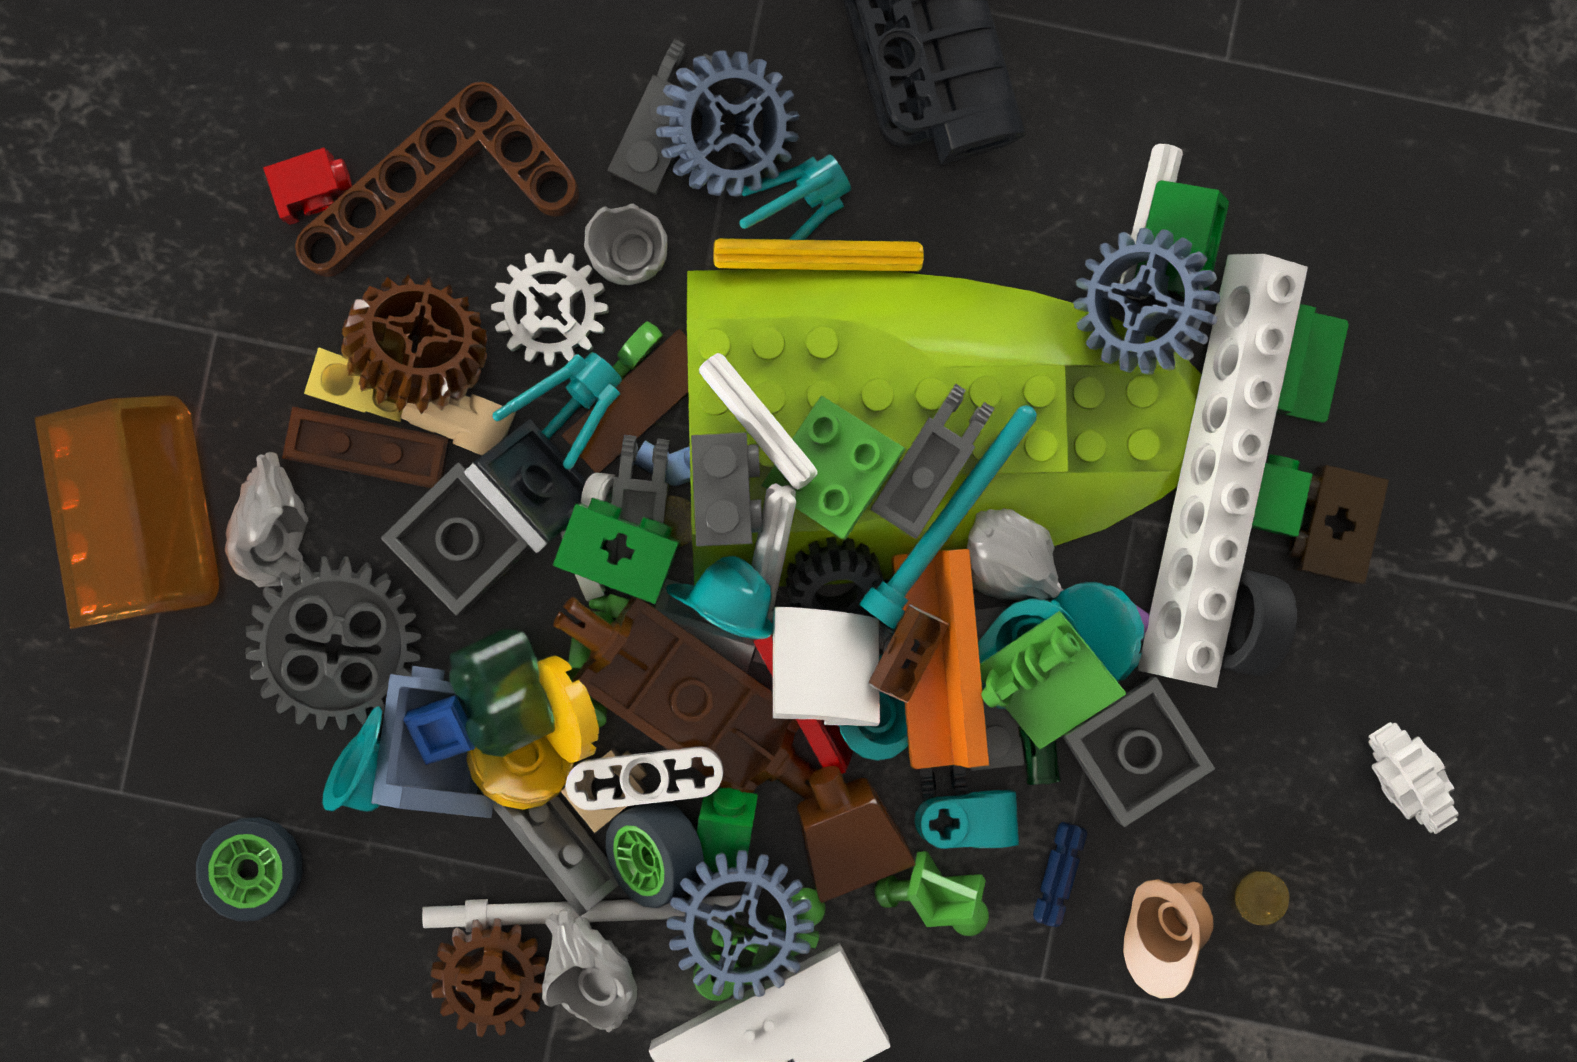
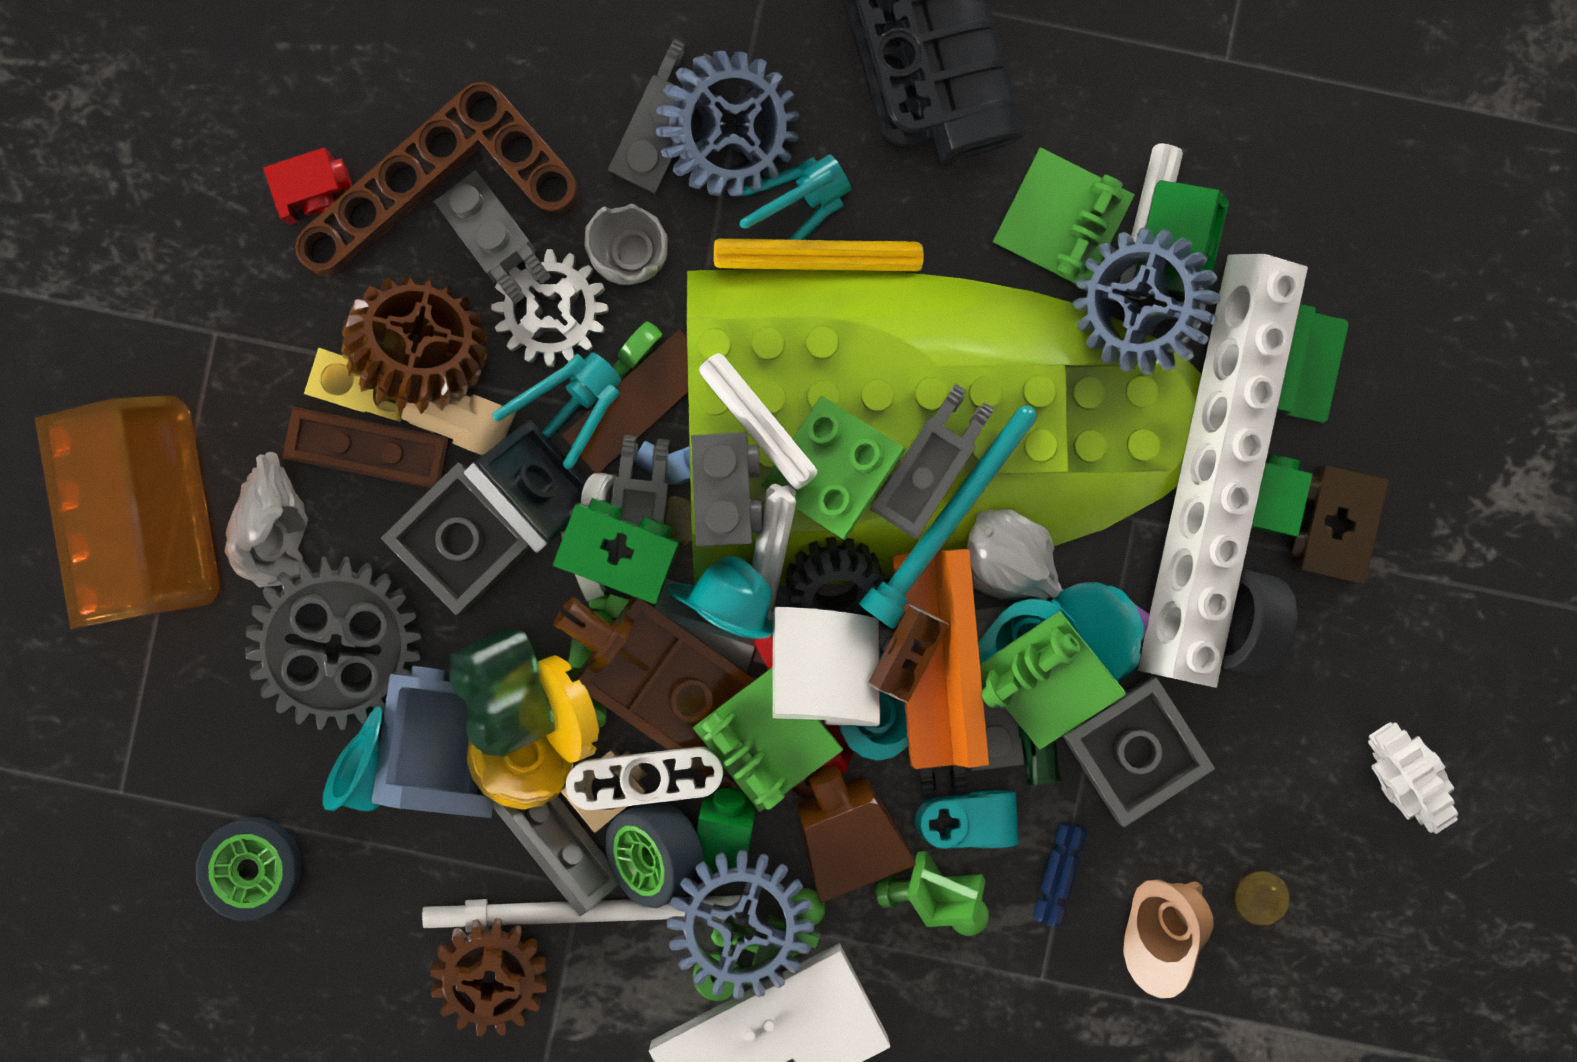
blue tile [404,695,478,765] -> none
light grey hair [542,908,637,1033] -> none
none -> dark grey hinge [433,170,551,304]
none -> bright green hinge [693,667,843,812]
none -> bright green hinge [993,147,1135,284]

